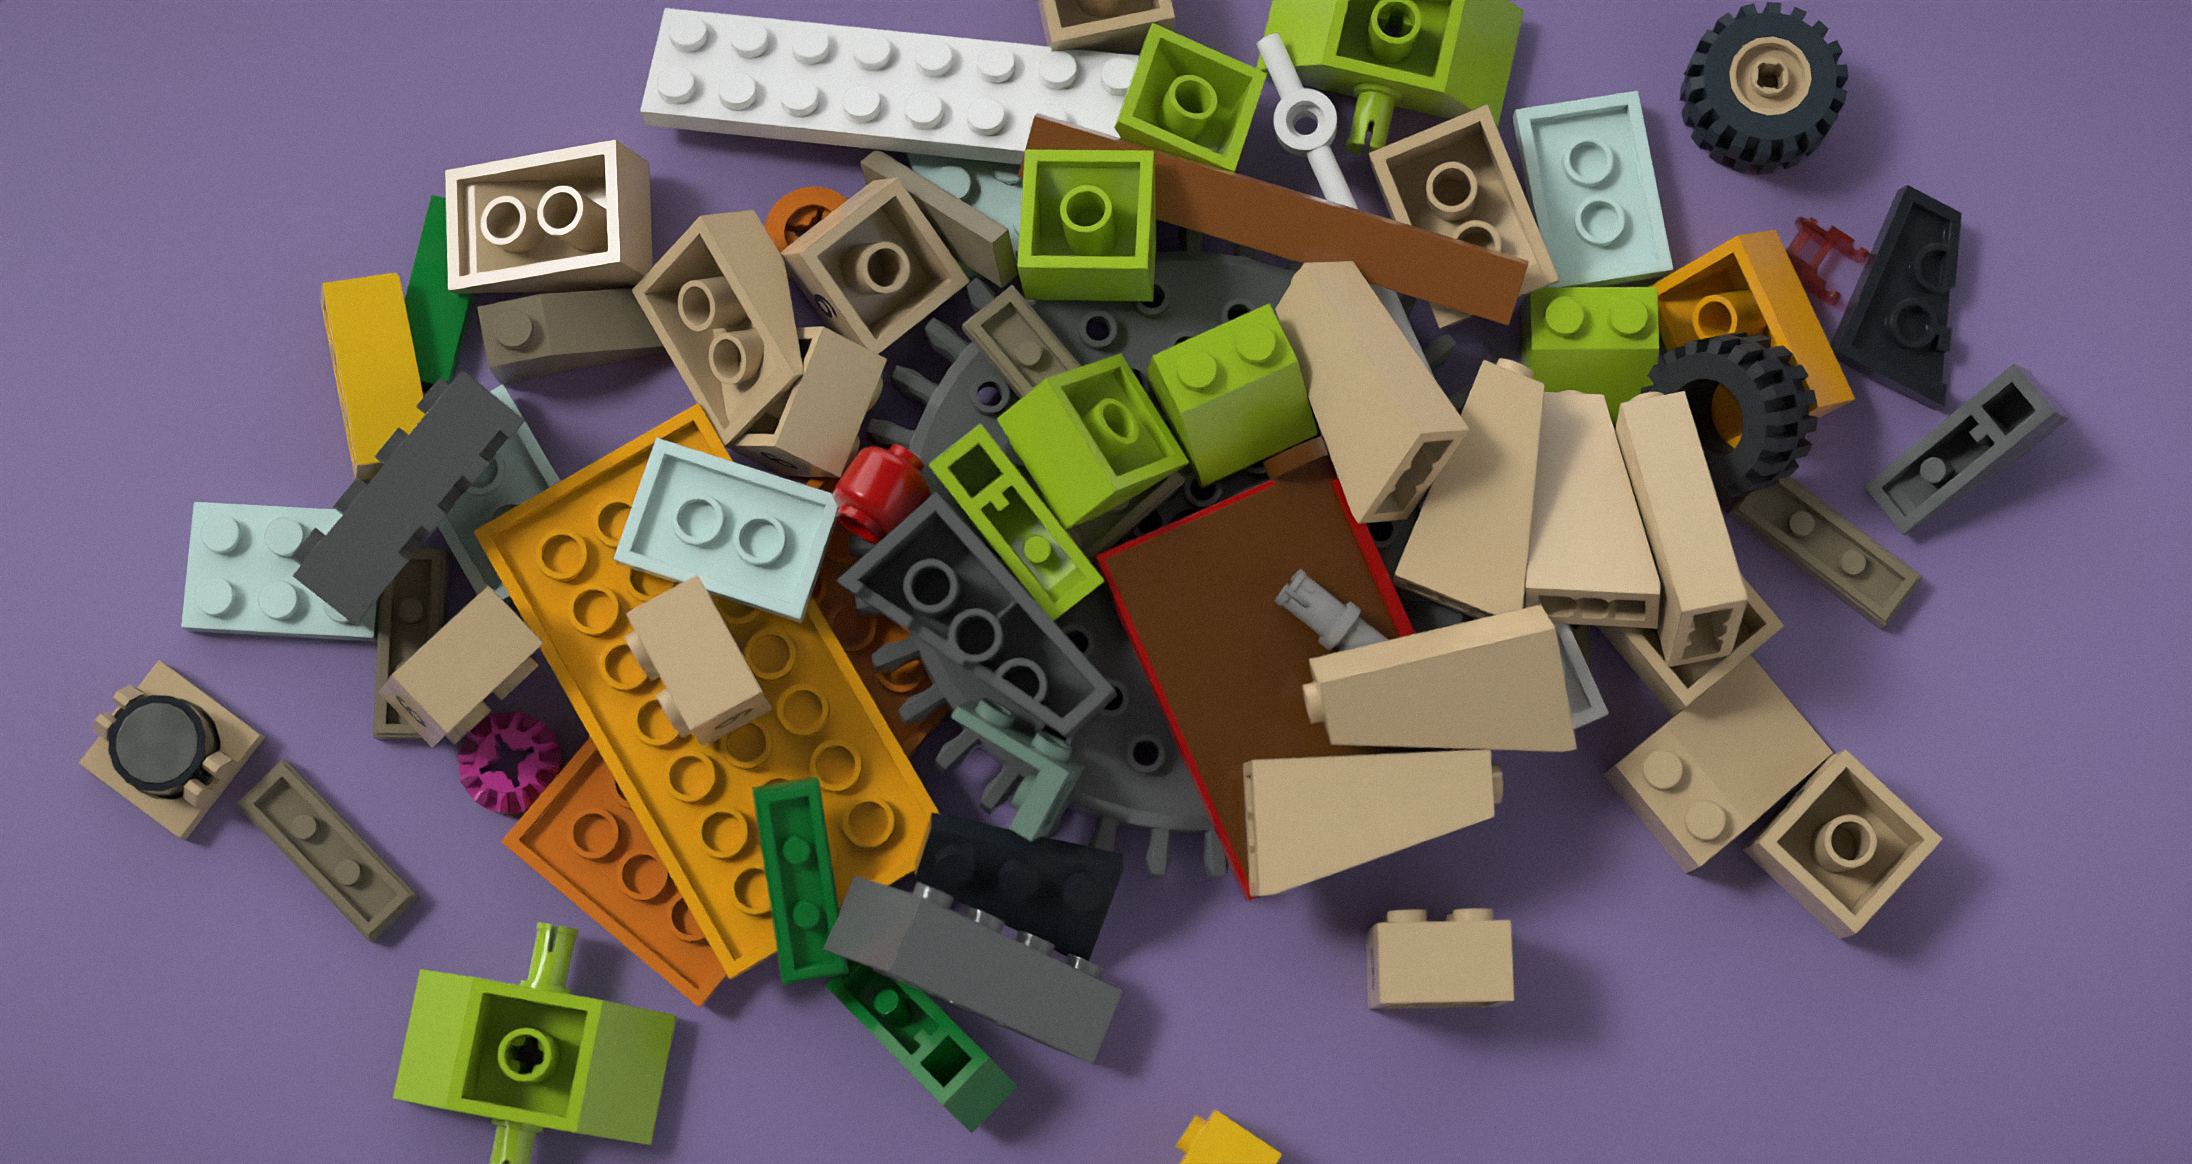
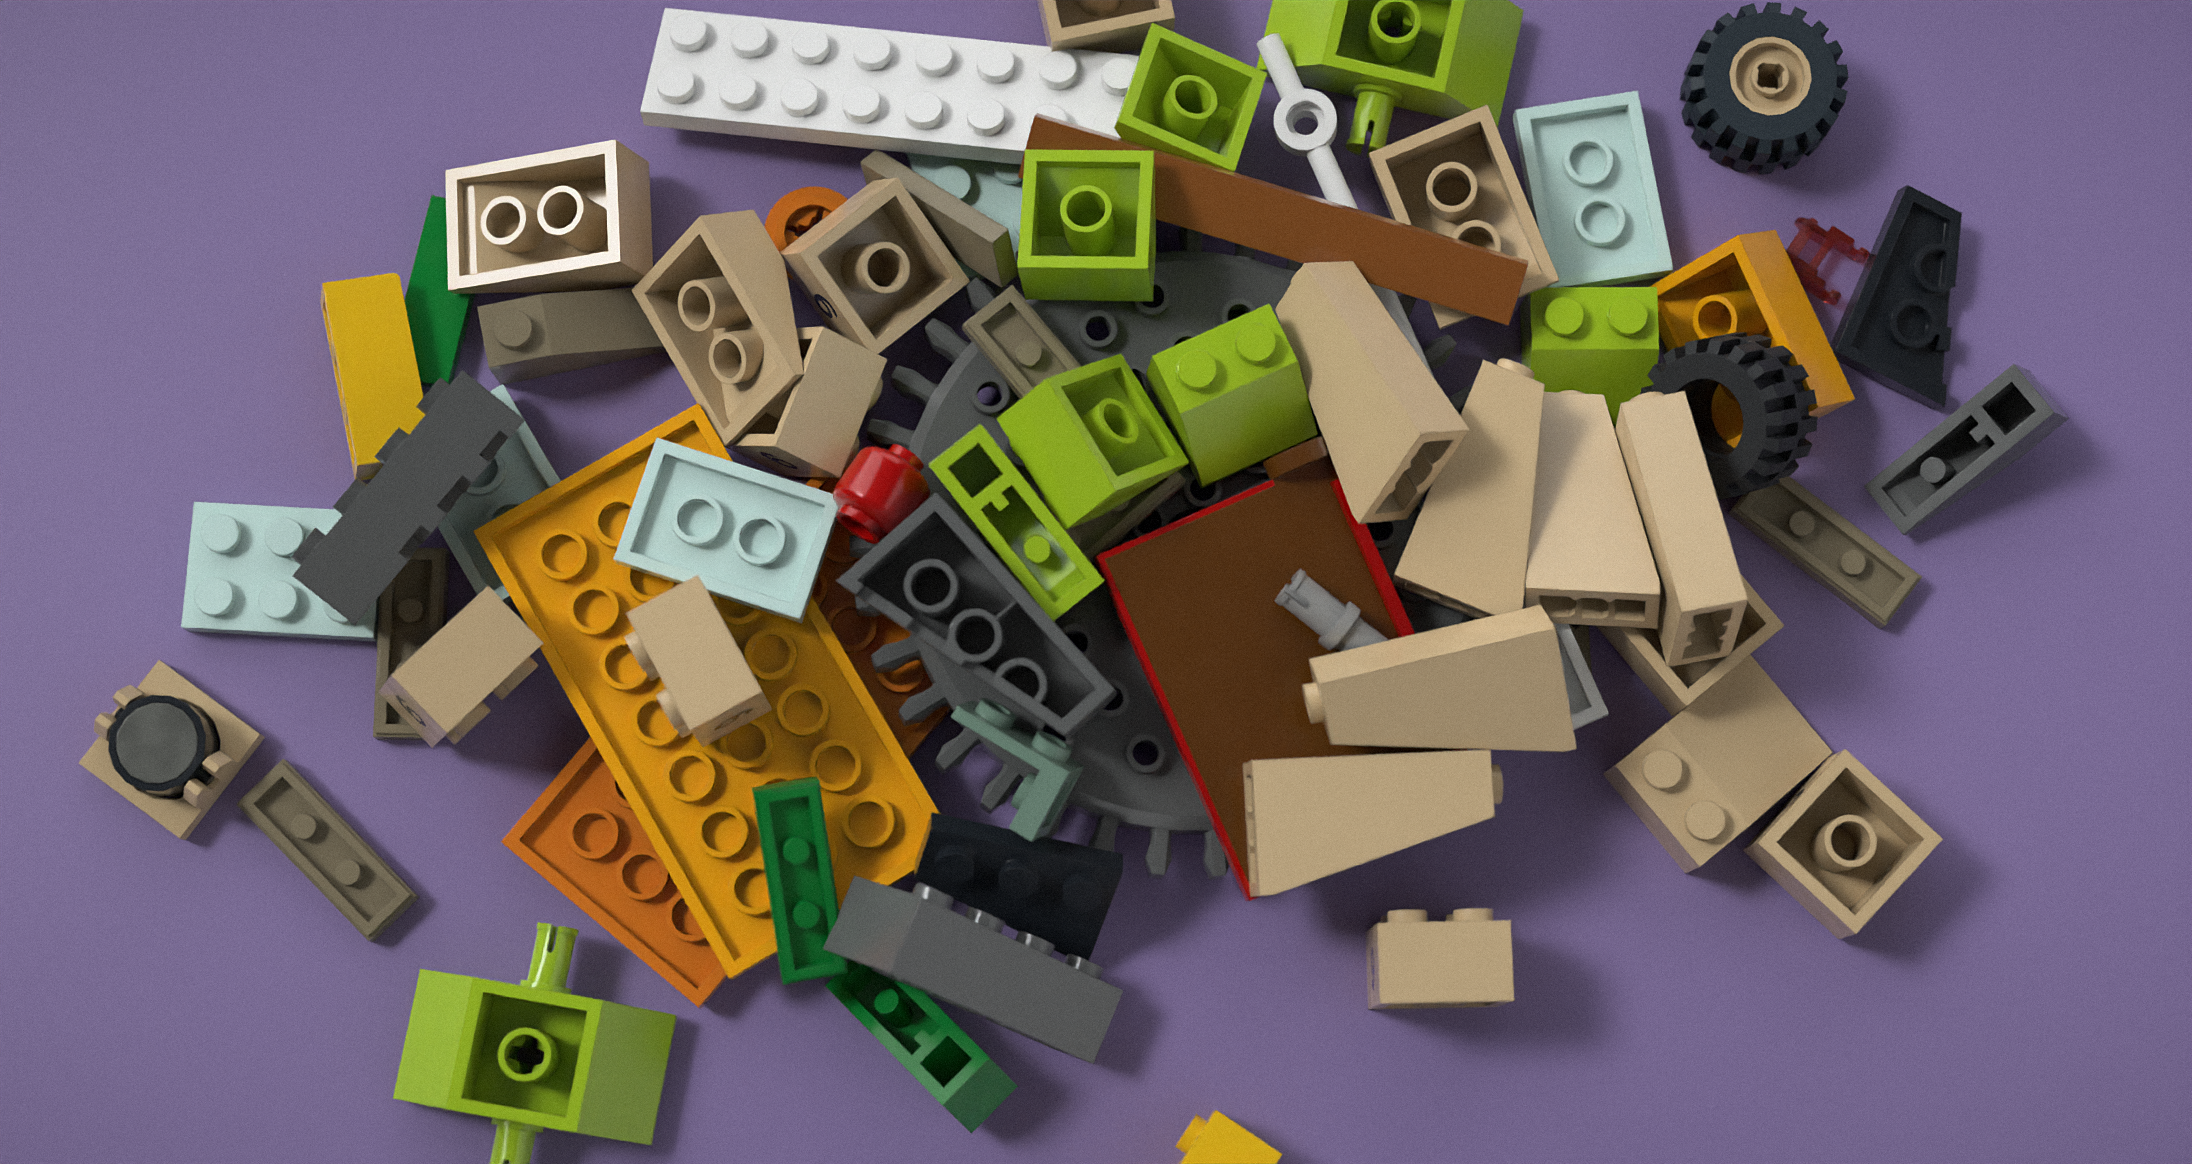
dark pink gear [457,710,562,814] -> none

